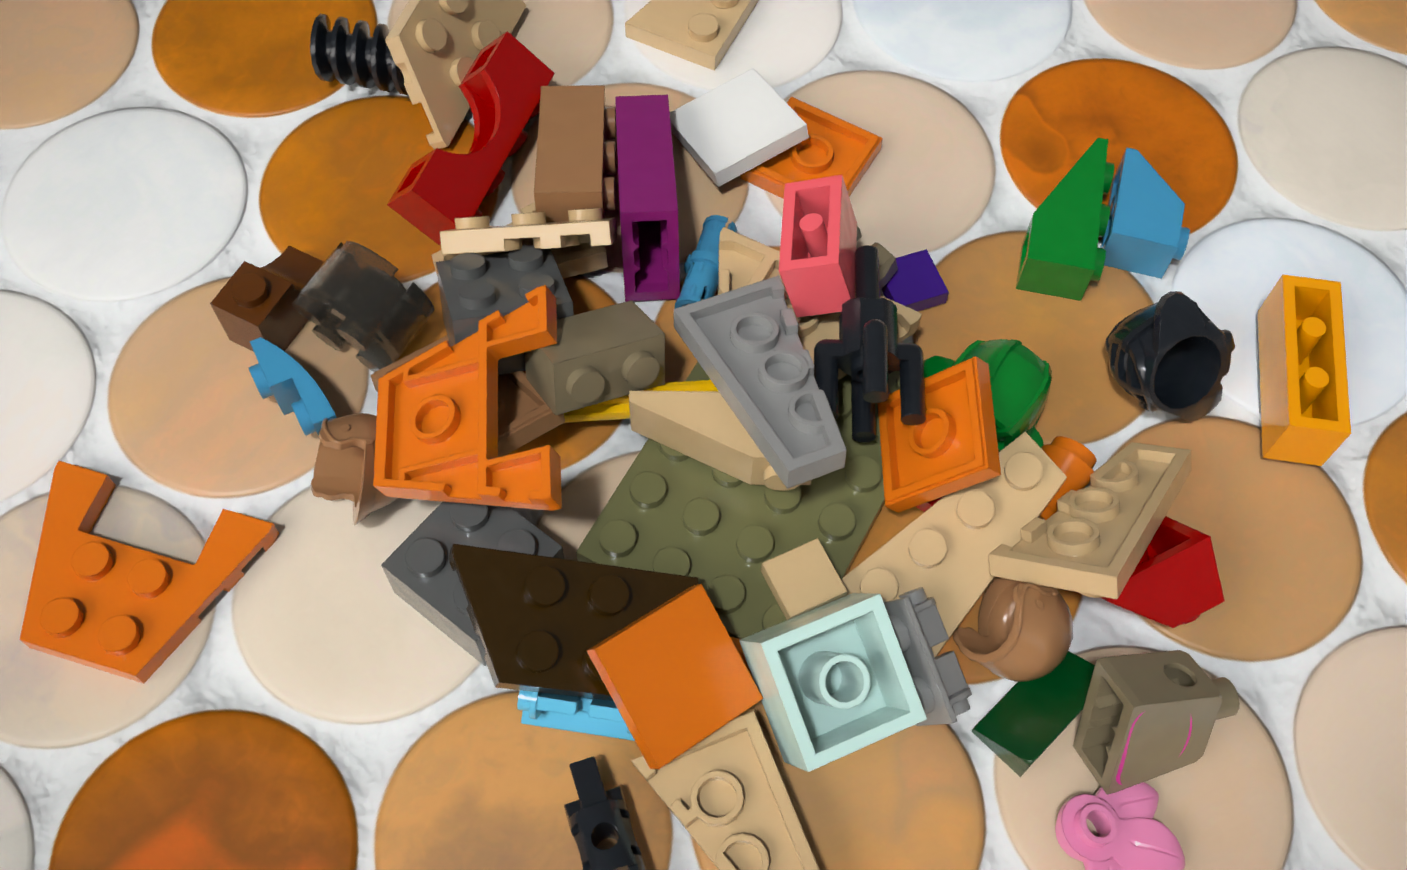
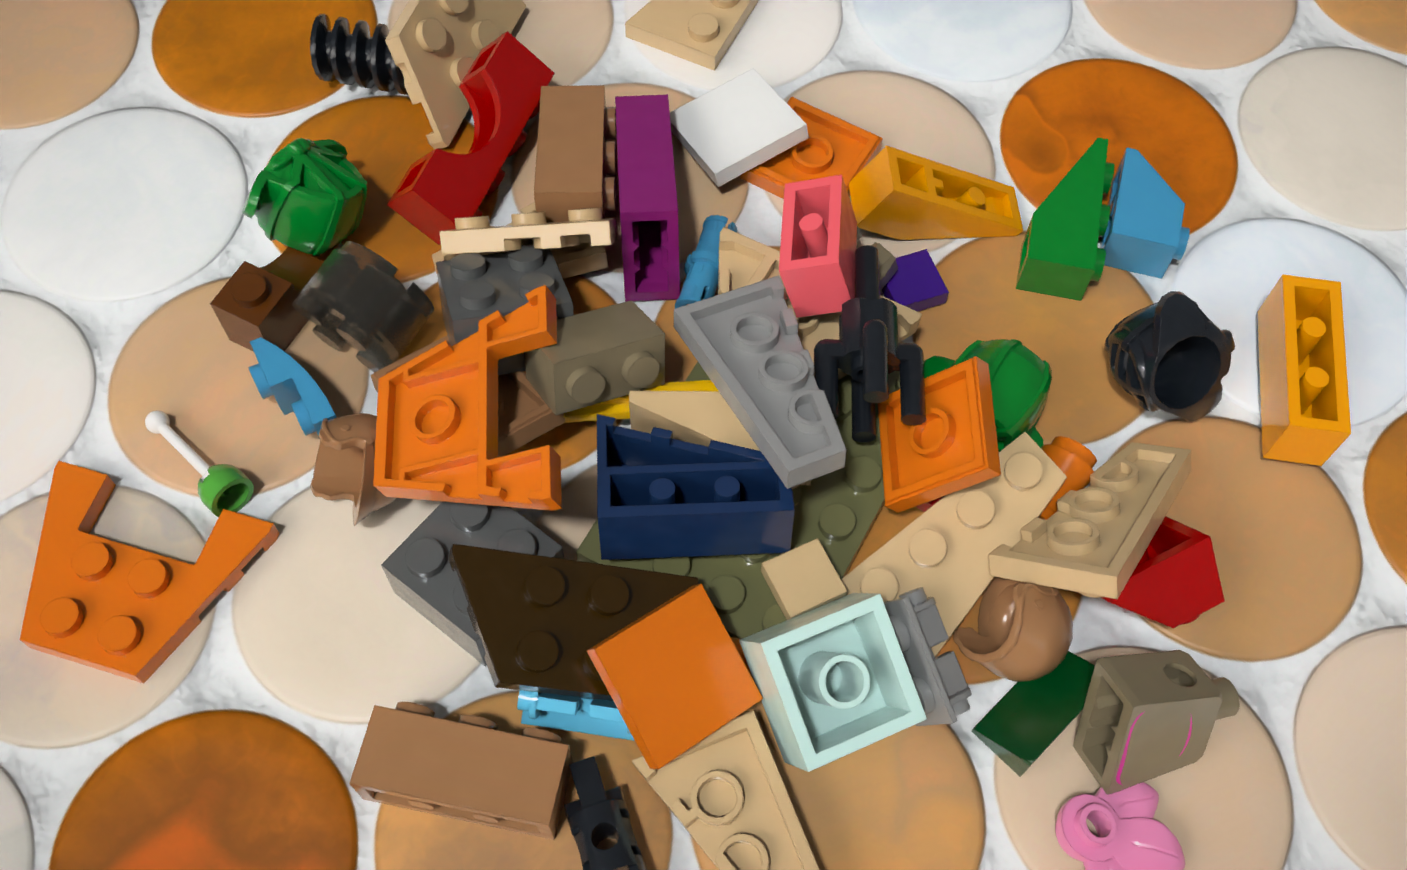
none -> bright green hinge [145,411,254,517]
none -> green piece [242,138,367,256]
none -> medium nougat brick [349,702,573,840]
none -> dark blue wedge [597,414,795,560]
none -> light orange slope [849,145,1023,240]

